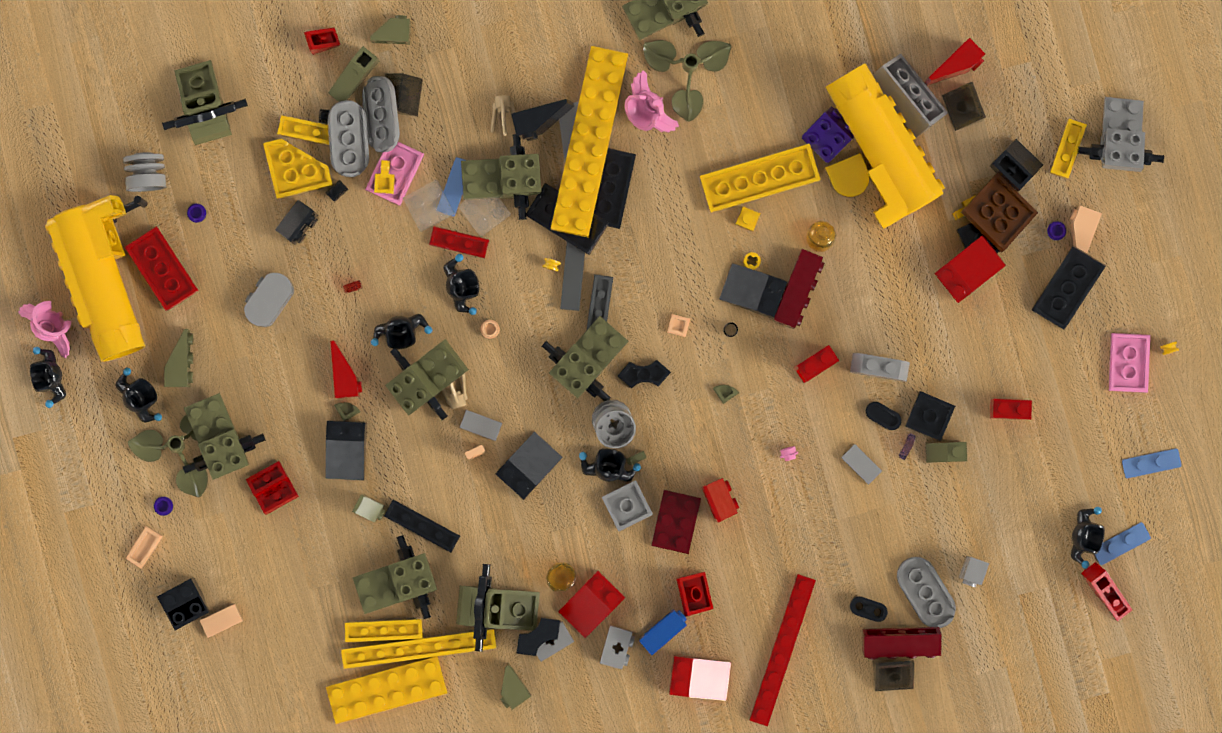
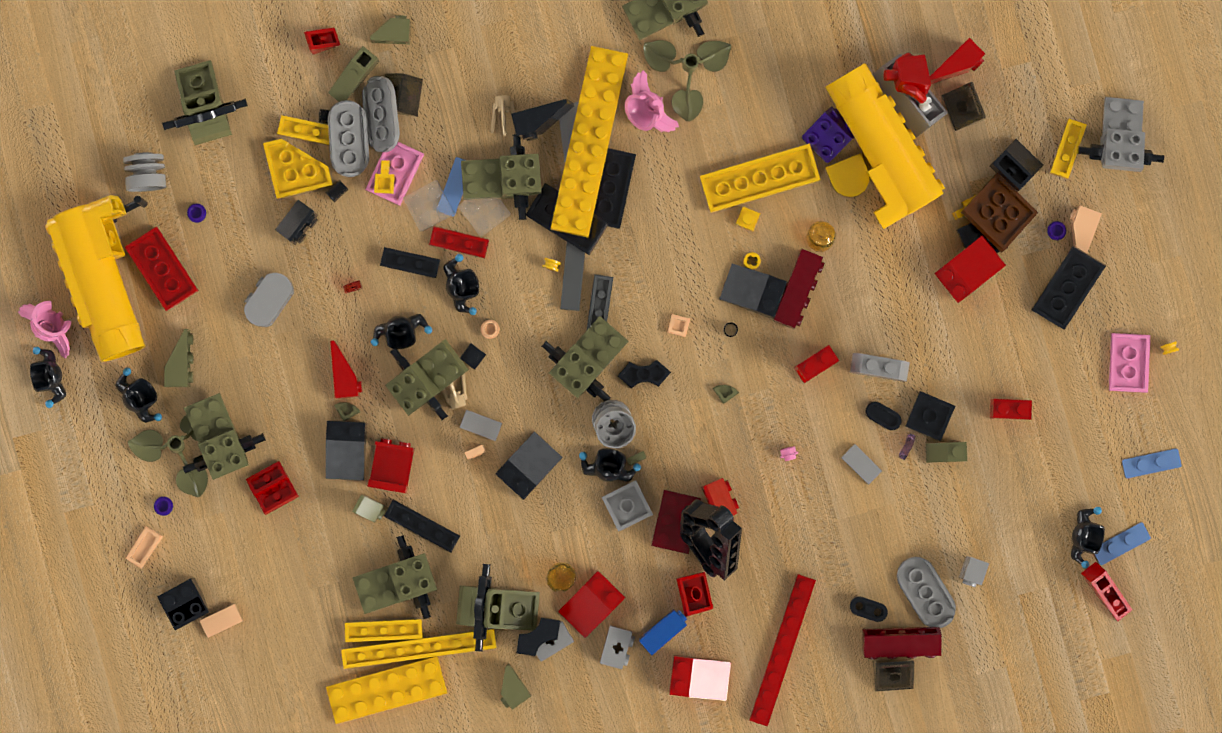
none -> red panel [367,438,415,493]
none -> black plate [380,247,441,278]
none -> black plate [460,343,486,370]
none -> black brick [680,499,742,581]
none -> red torso [883,52,932,112]

